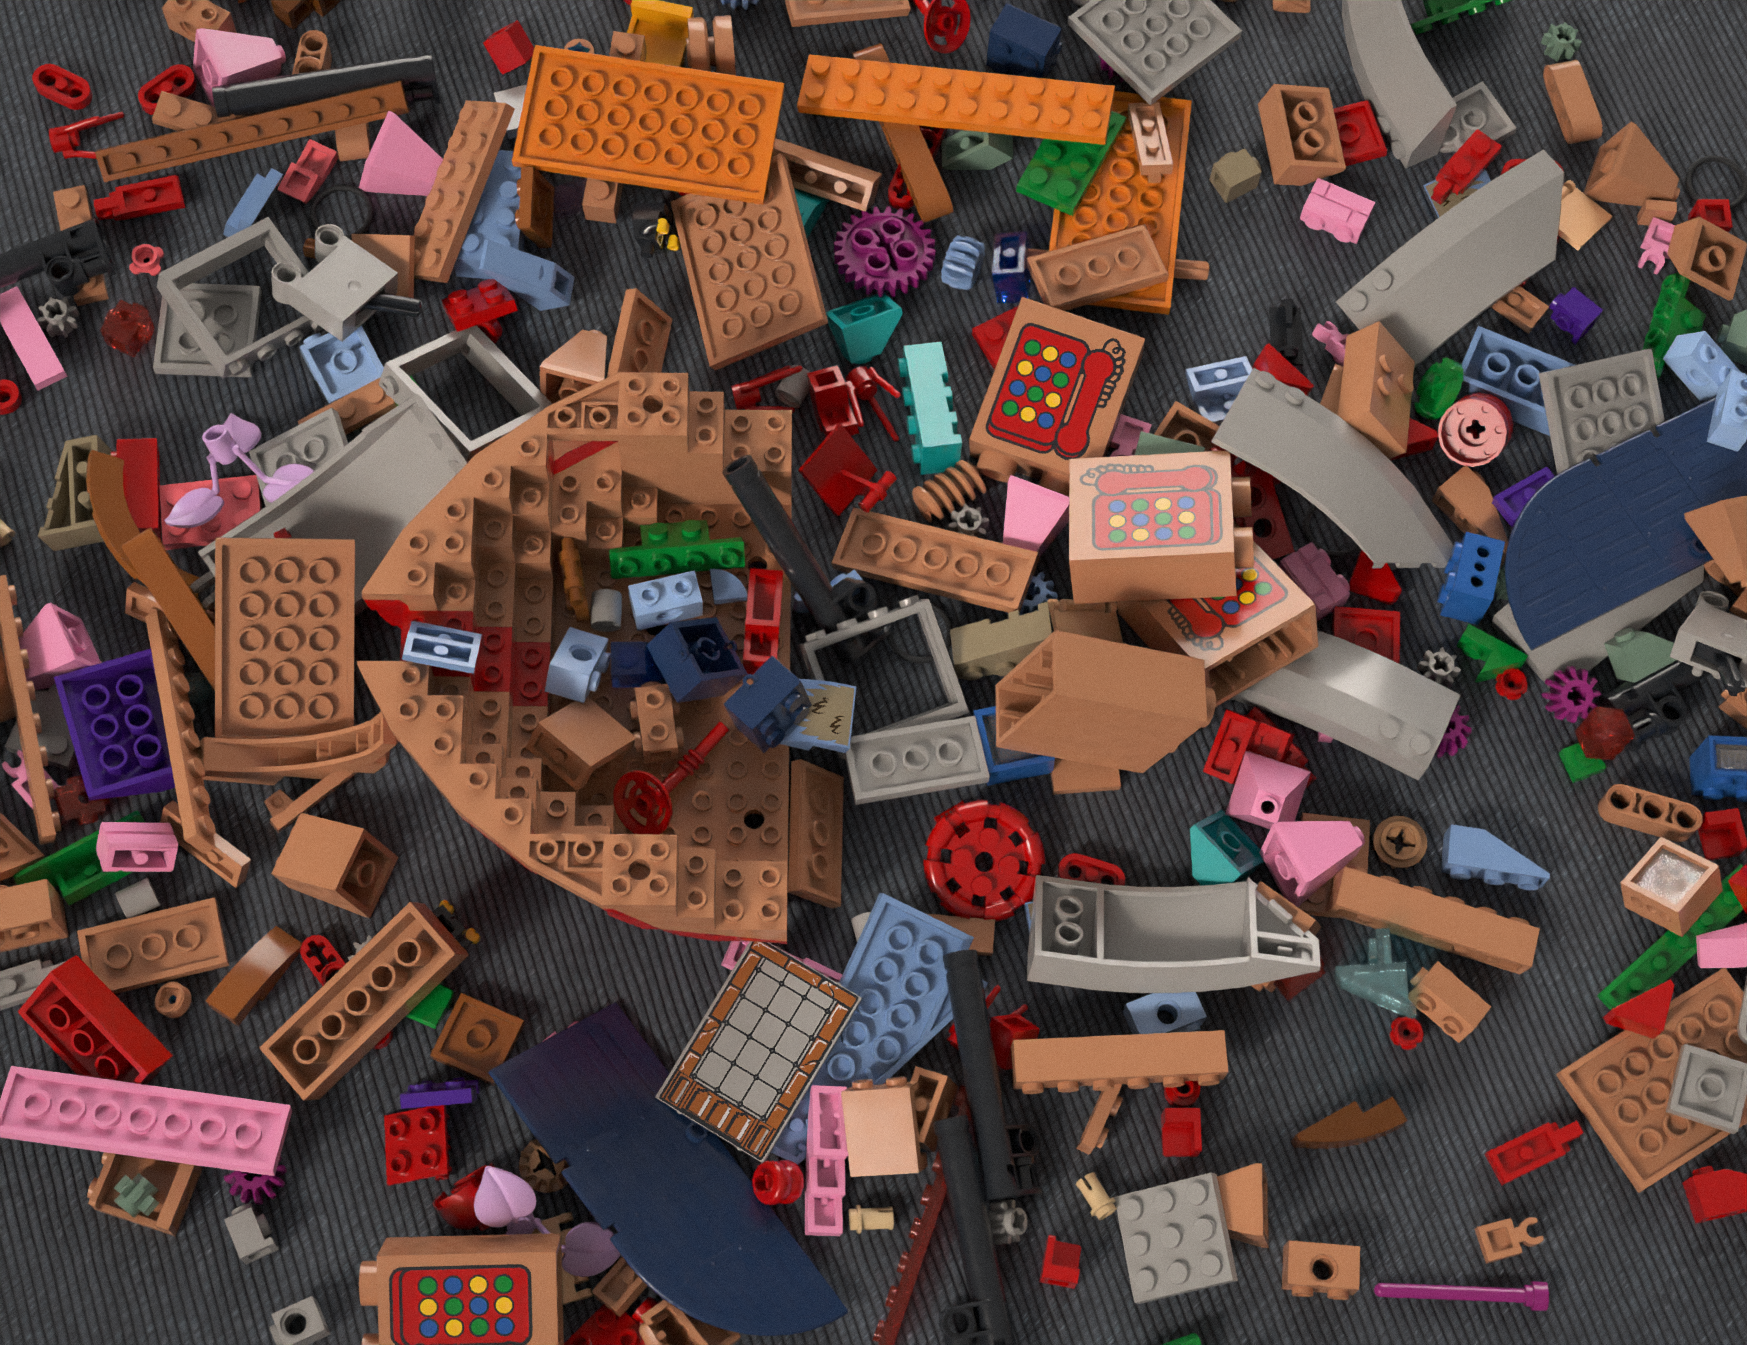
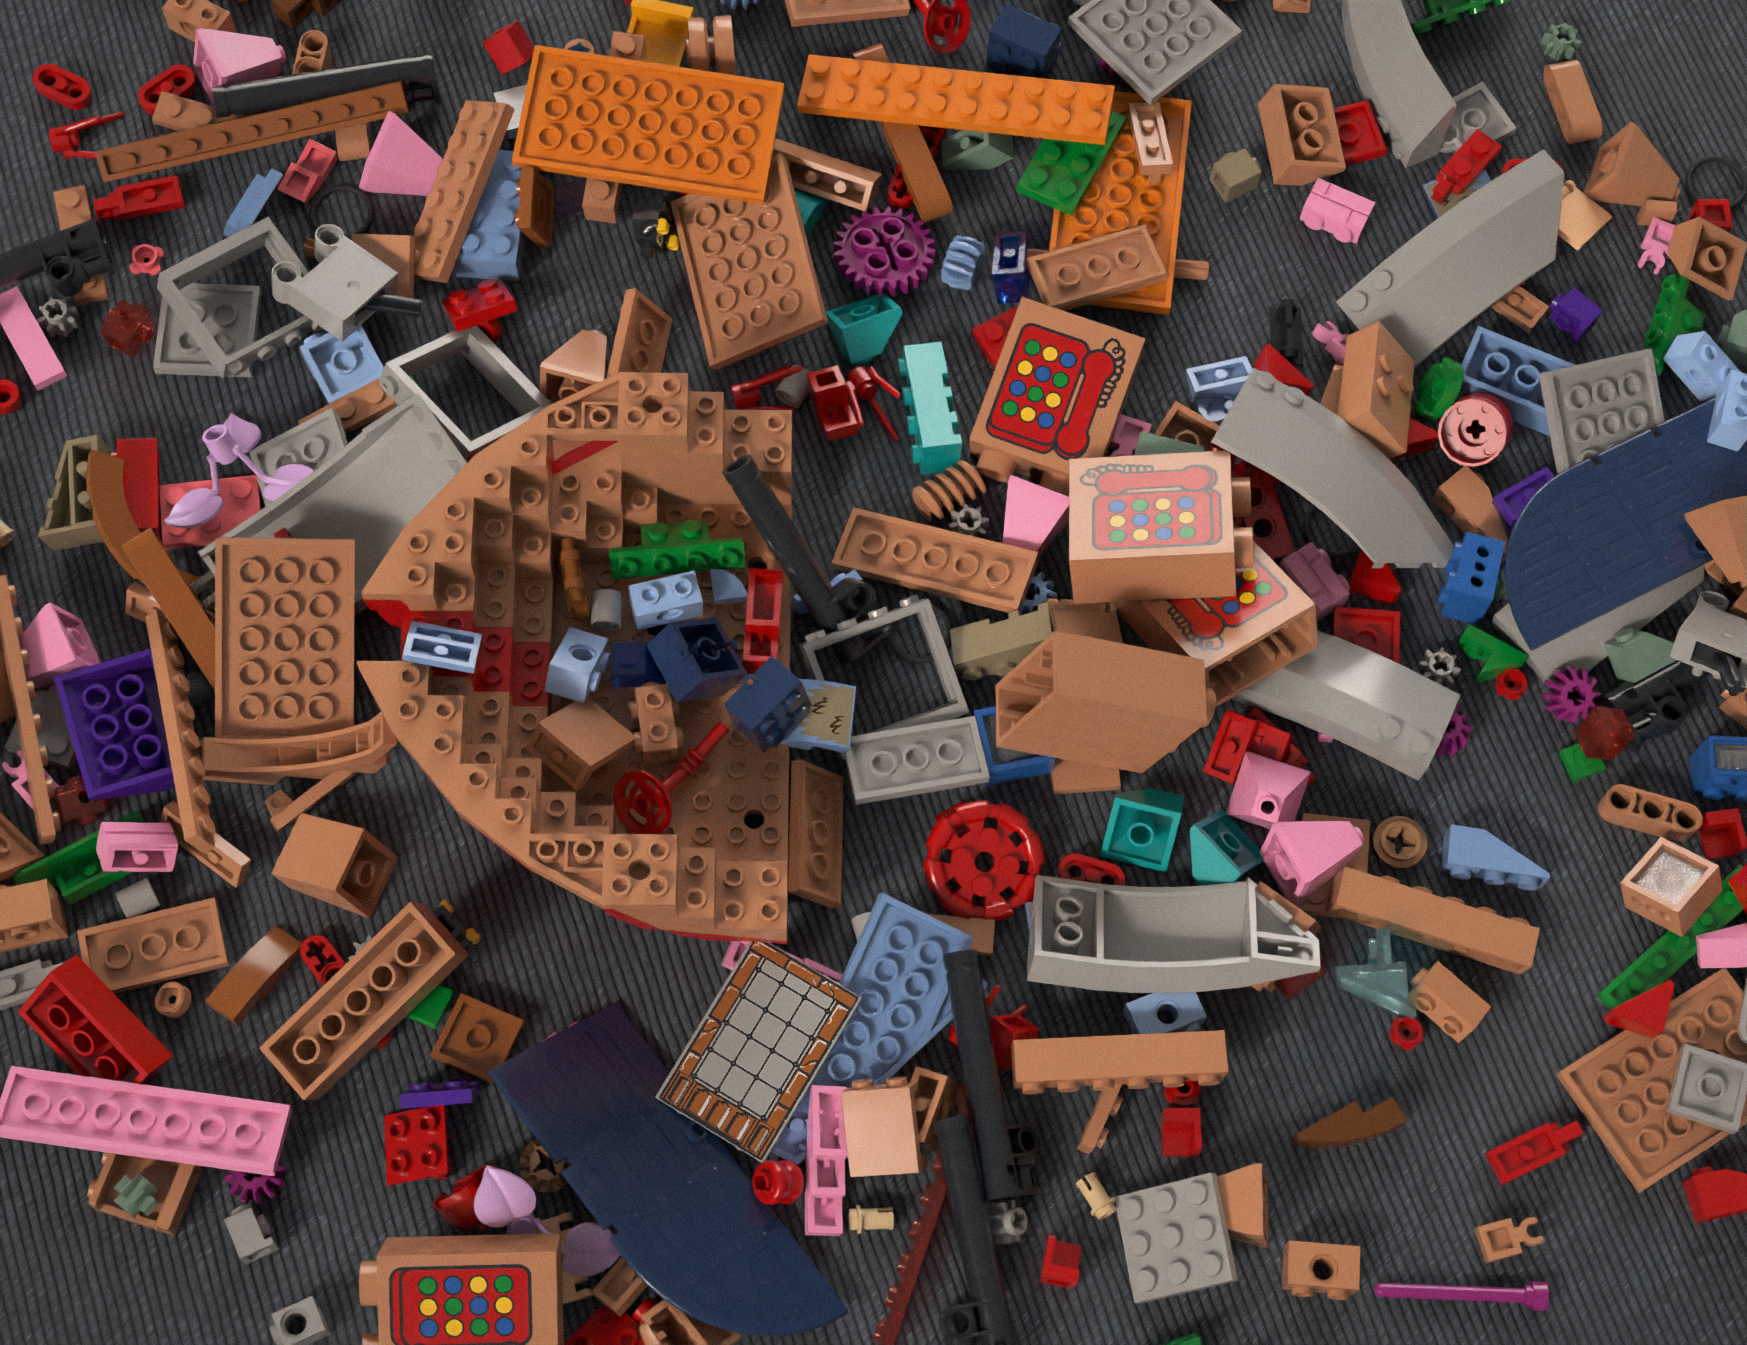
medium blue slope [479,239,574,311] -> none
red plate [798,424,897,516] -> none
none -> teal slope [1100,788,1184,872]

